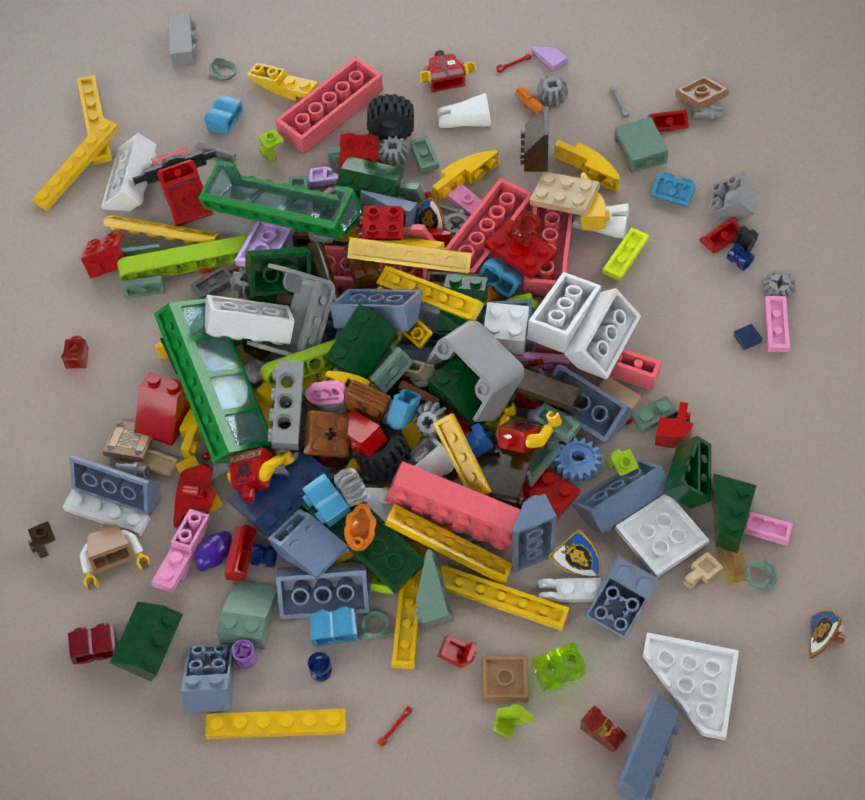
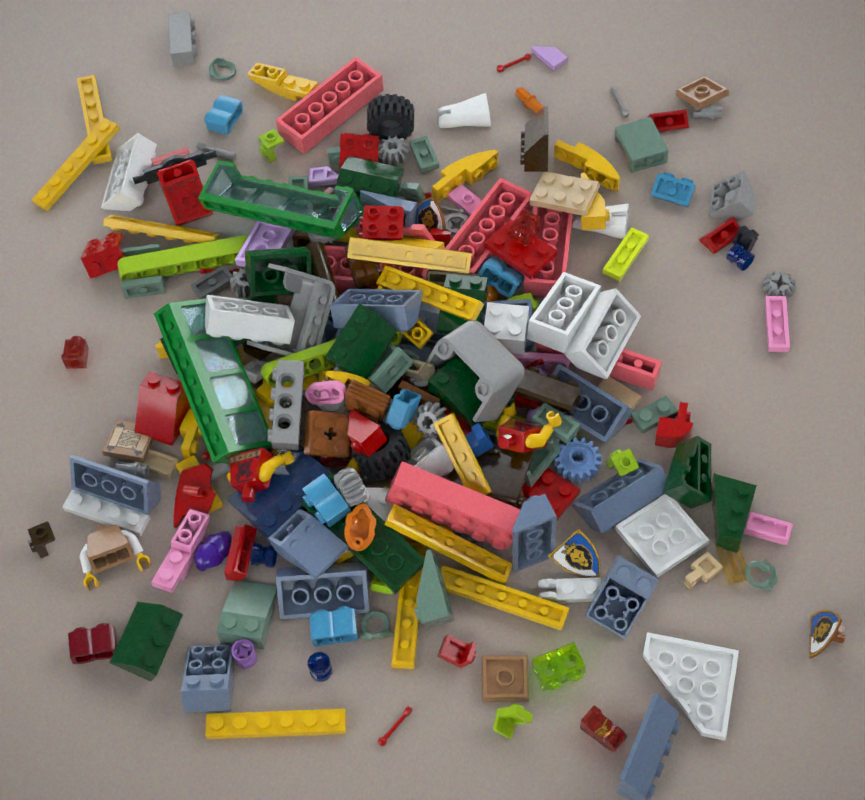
red torso [419,50,477,93] -> none
light grey gear [537,75,568,106] -> none
dark blue tile [733,323,763,350] -> none

